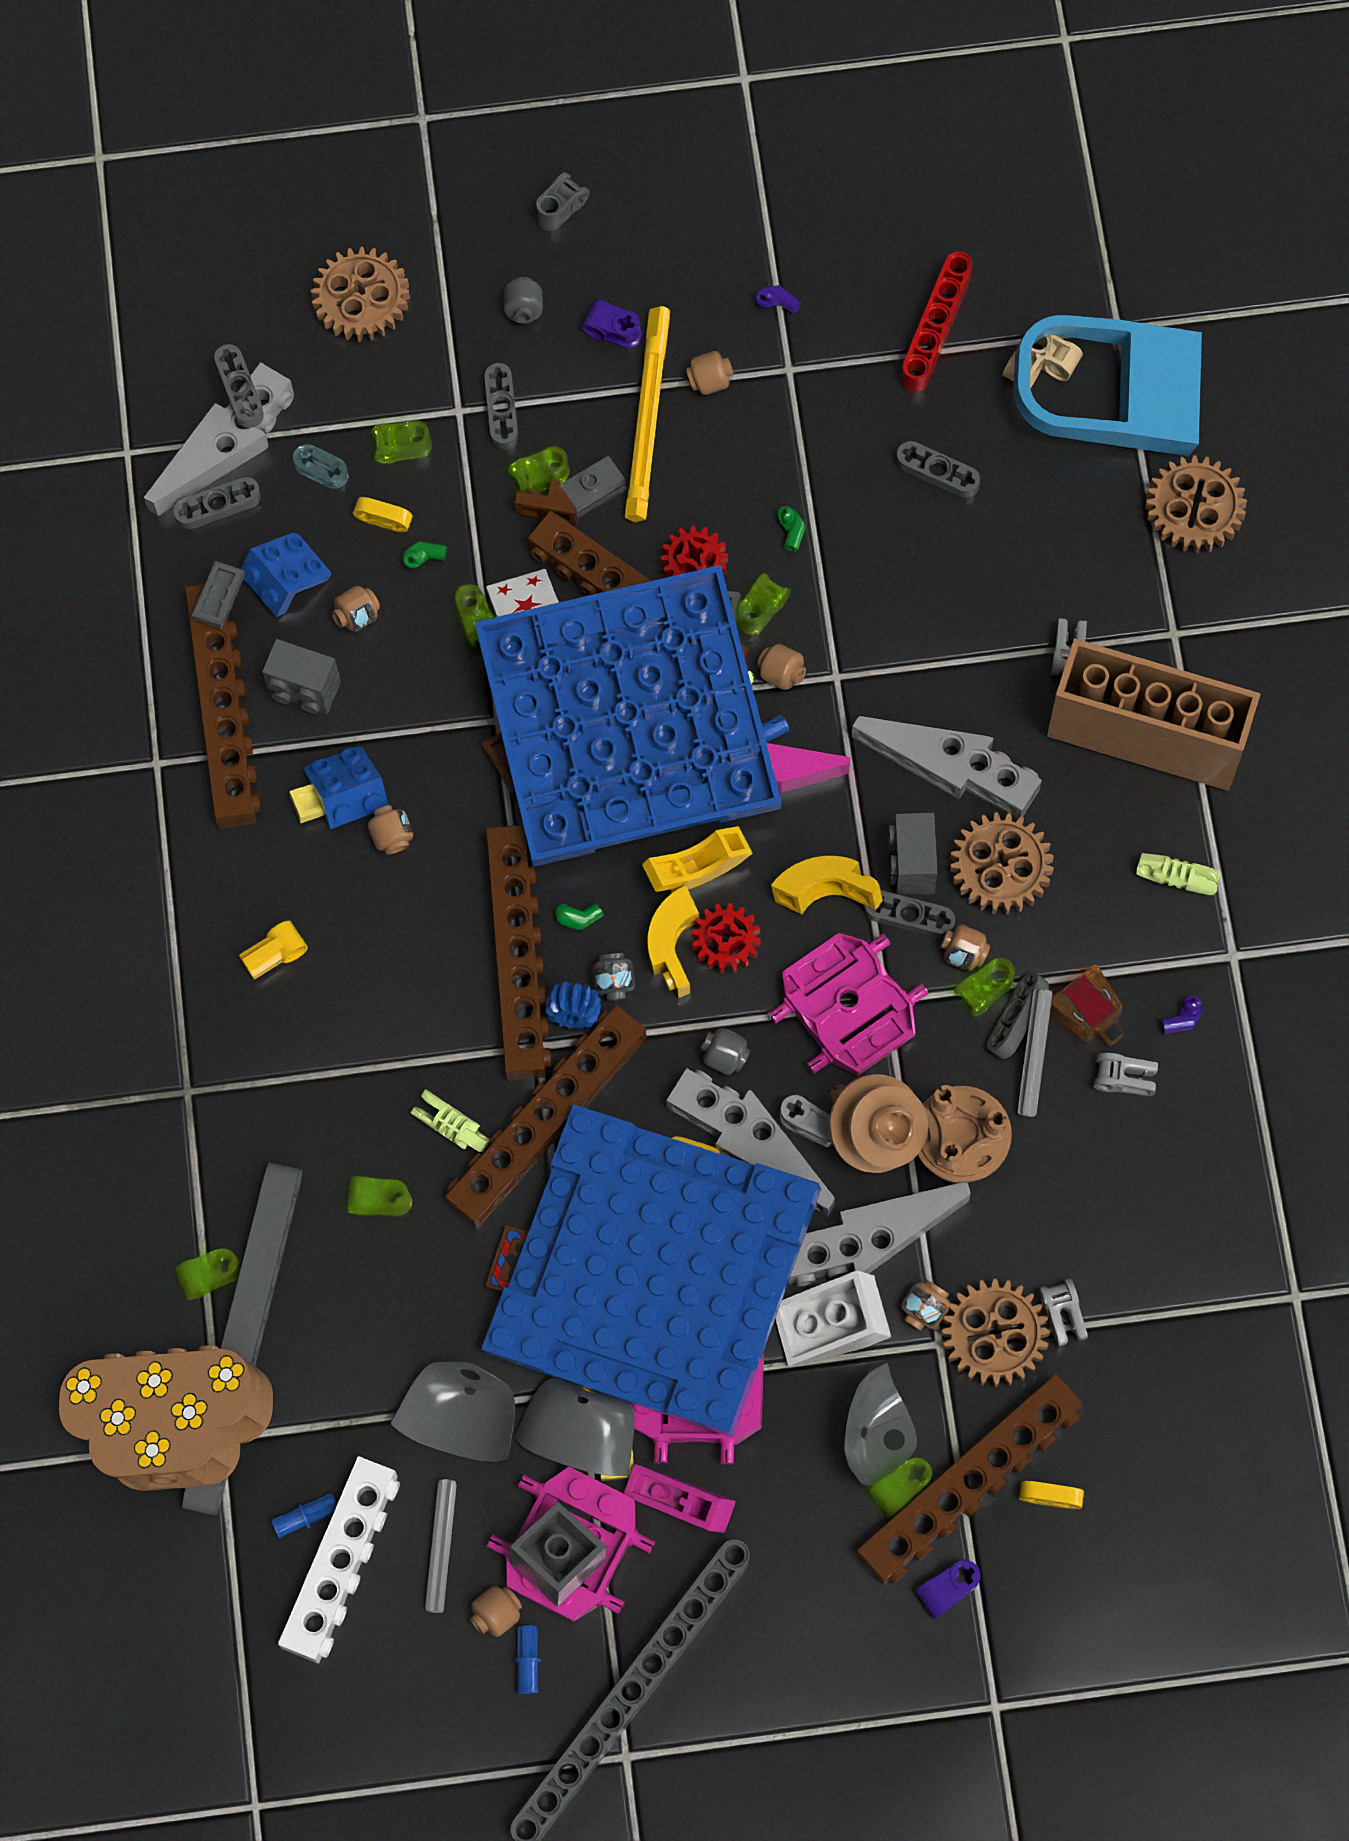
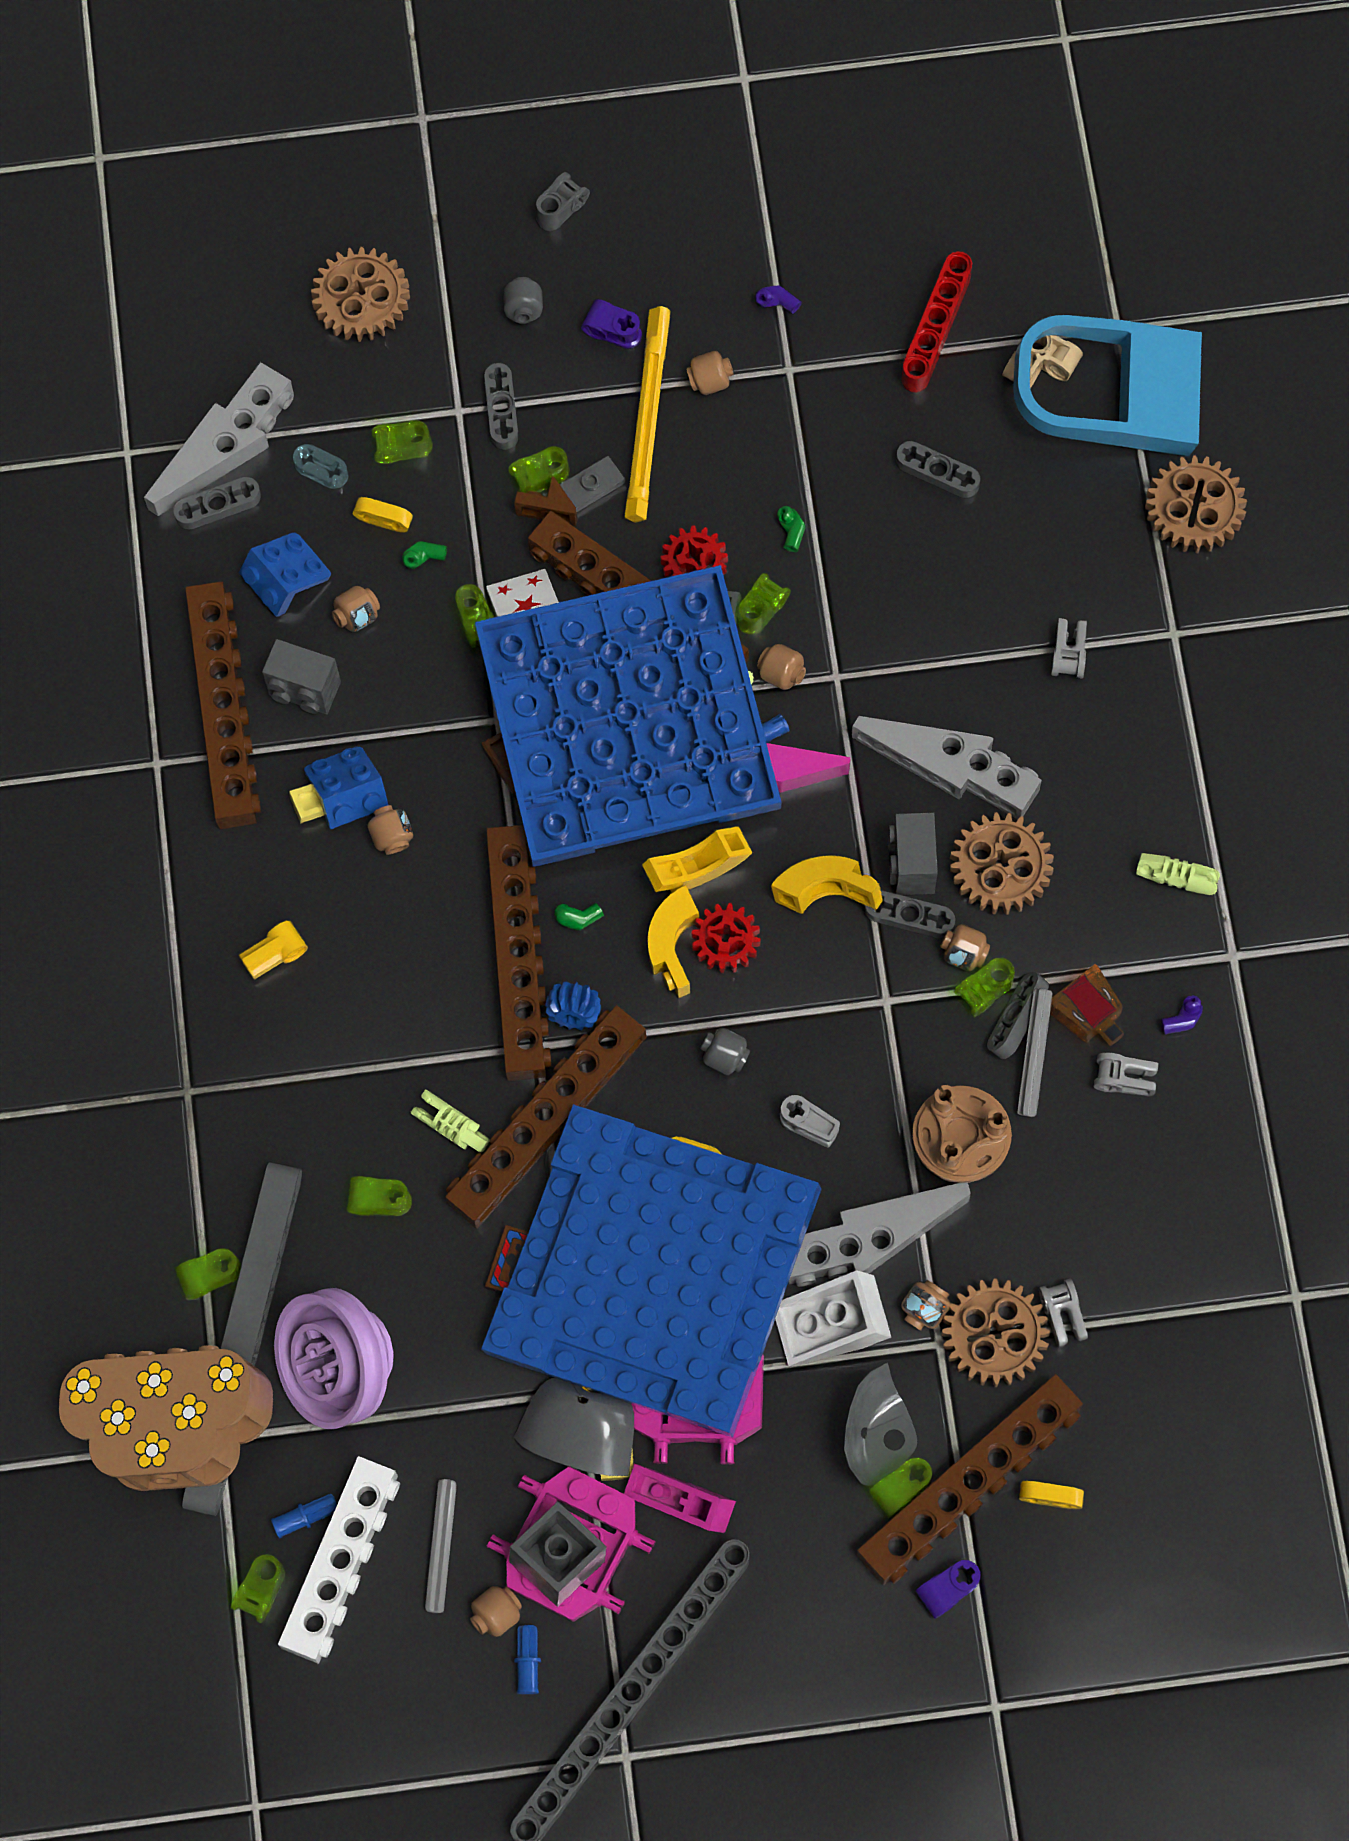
dark grey plate [192,561,245,629] -> none
dark grey beam [214,344,264,428] -> none
dark grey piece [391,1361,515,1462] -> none
head [592,953,635,1001] -> none
light grey brick [666,1068,835,1217] -> none
dark pink piece [768,933,929,1076] -> none
medium nougat piece [829,1074,928,1173] -> none
medium nougat brick [1047,638,1261,791] -> none
none -> clear neon green piece [231,1554,285,1623]
none -> lavender wheel [274,1288,393,1429]

